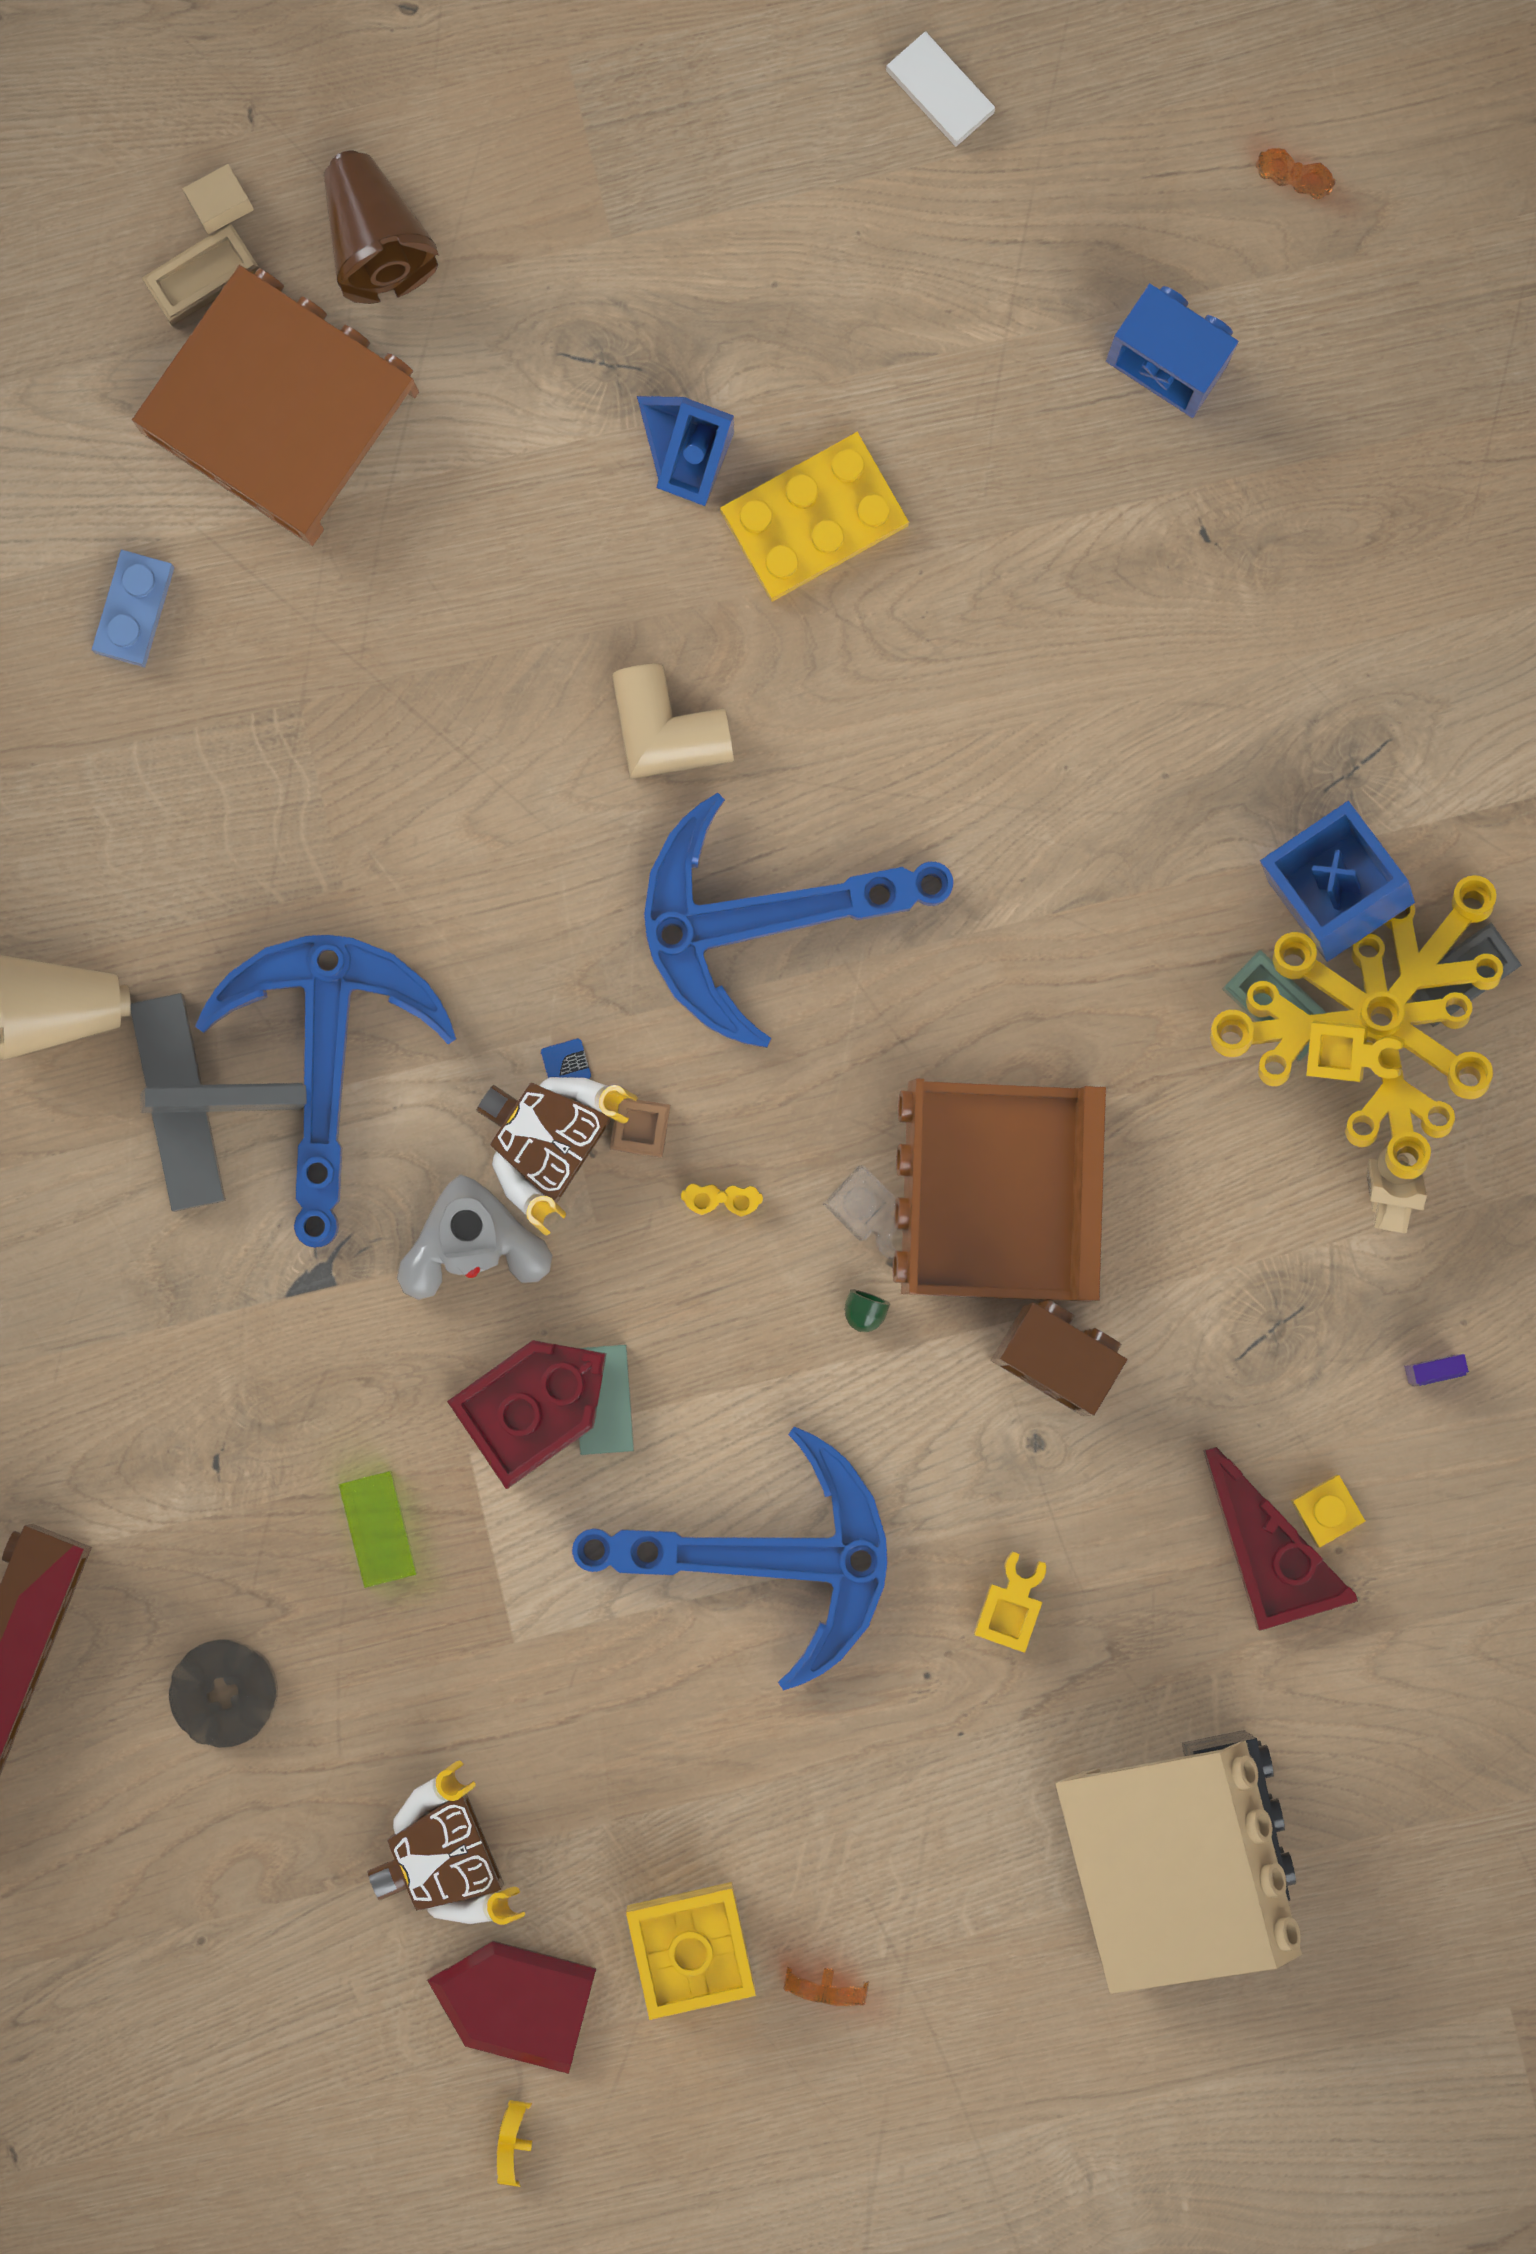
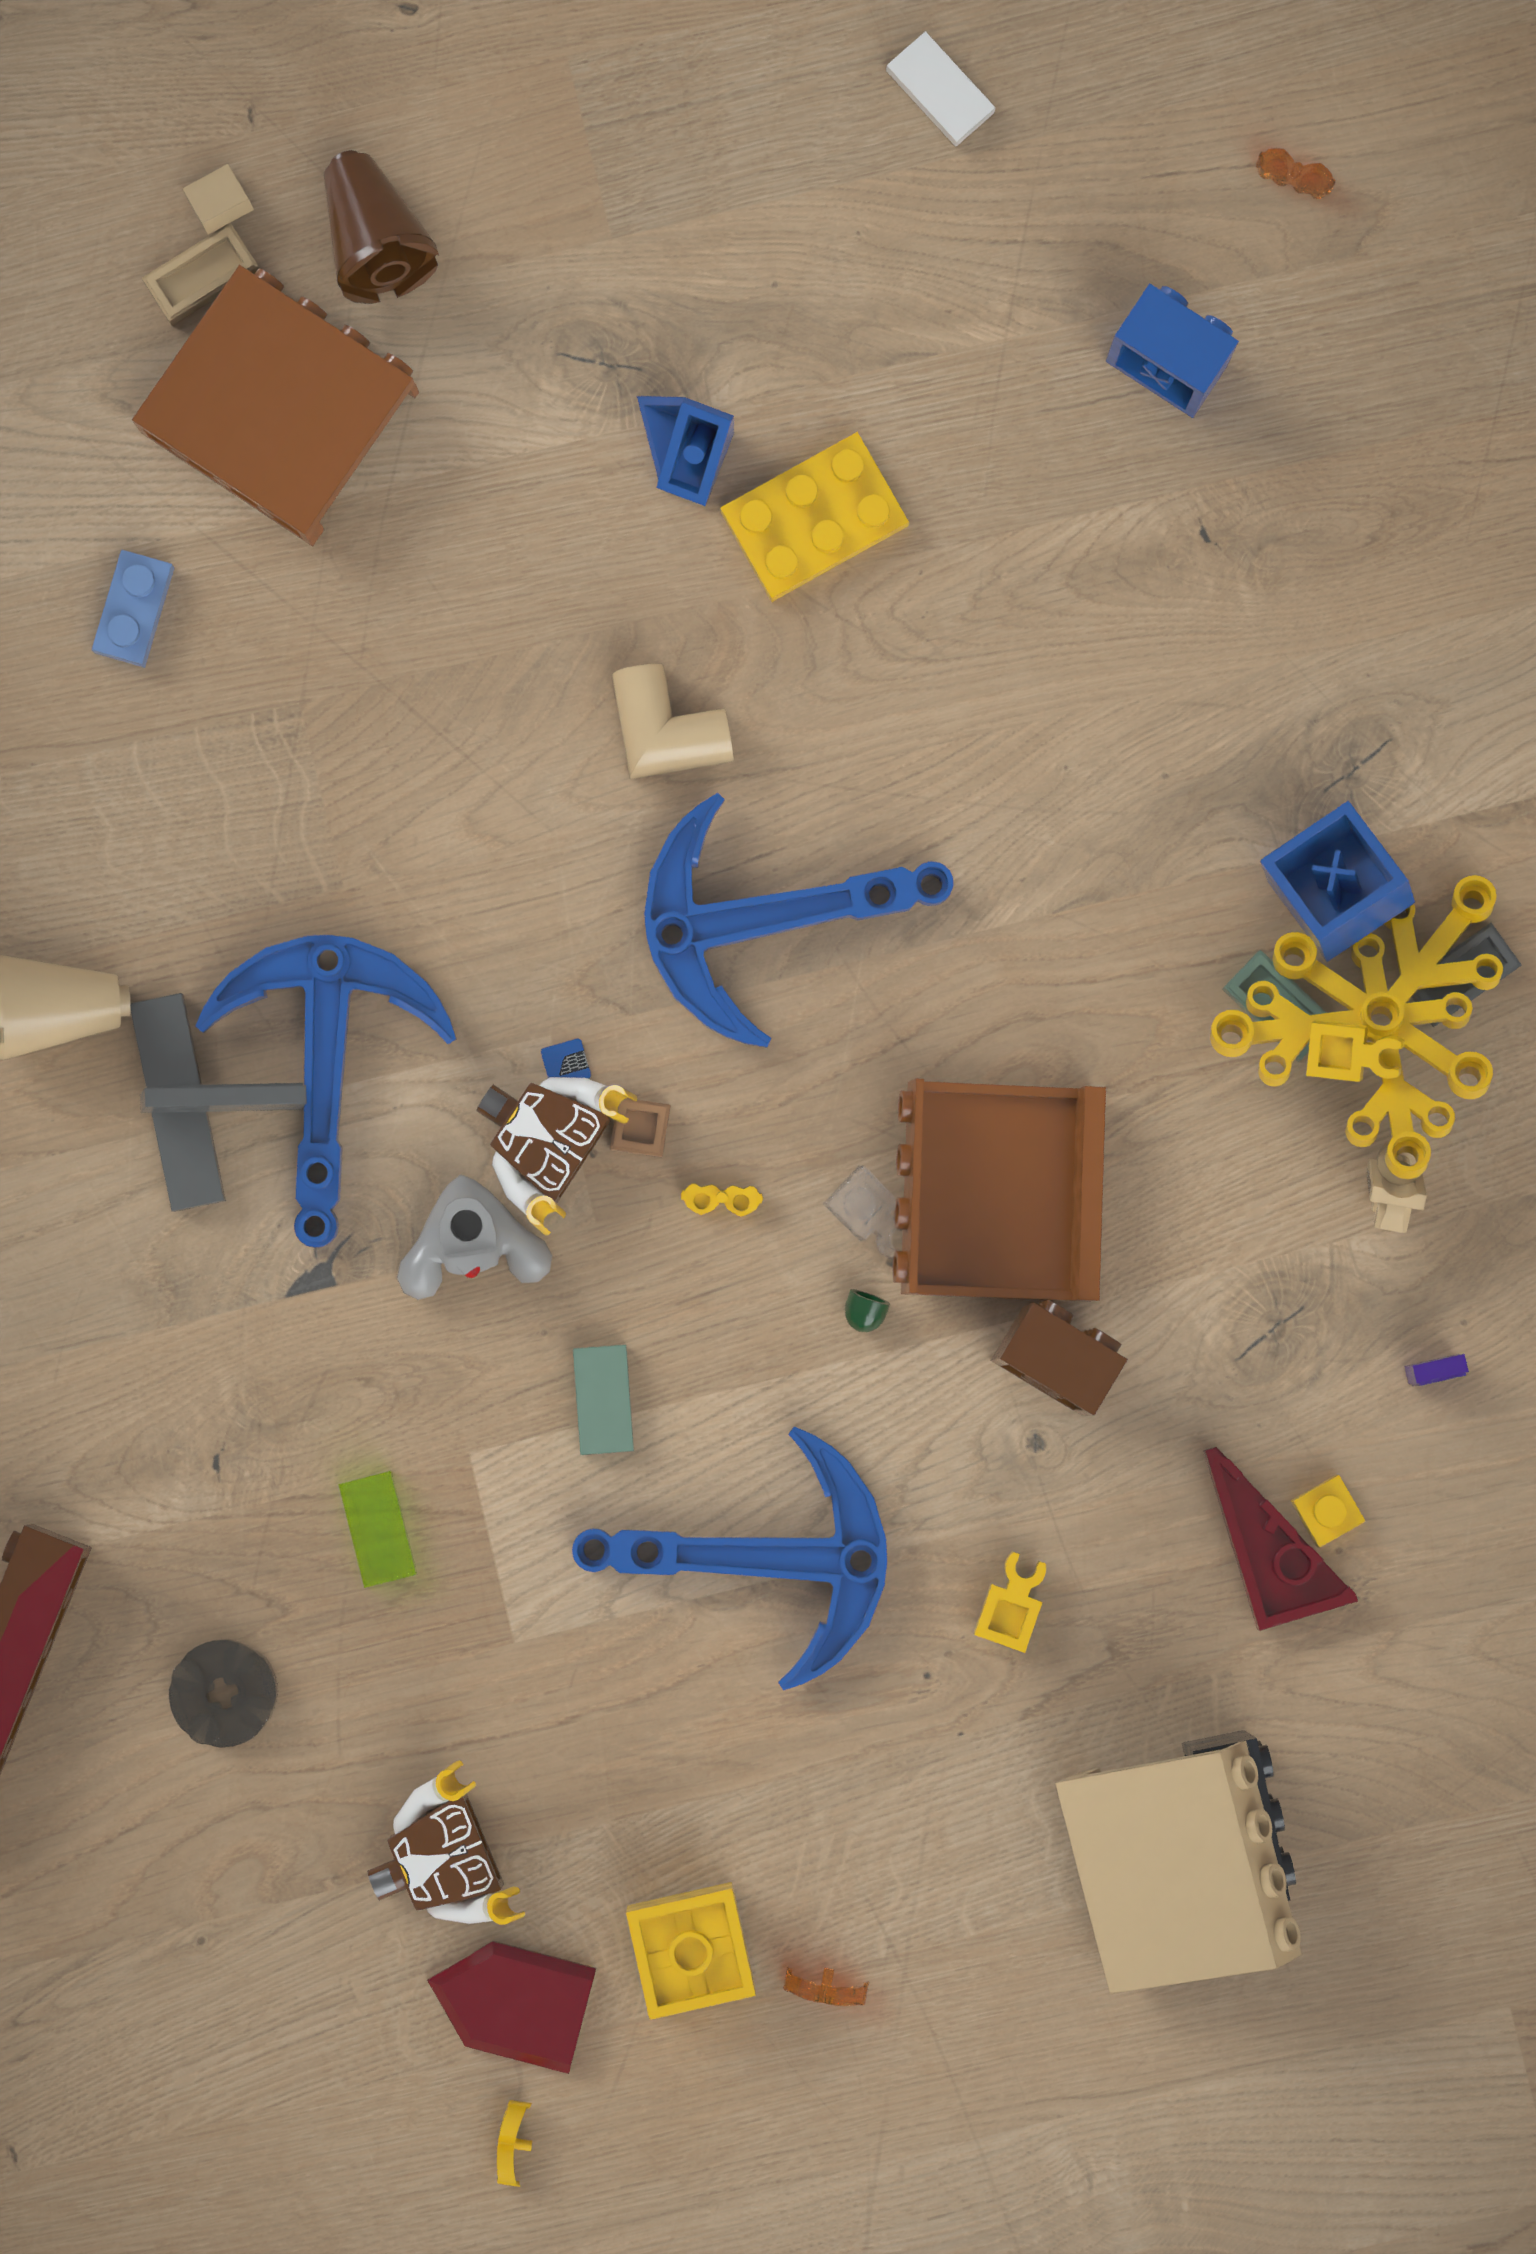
dark red tile [447,1340,607,1489] -> none

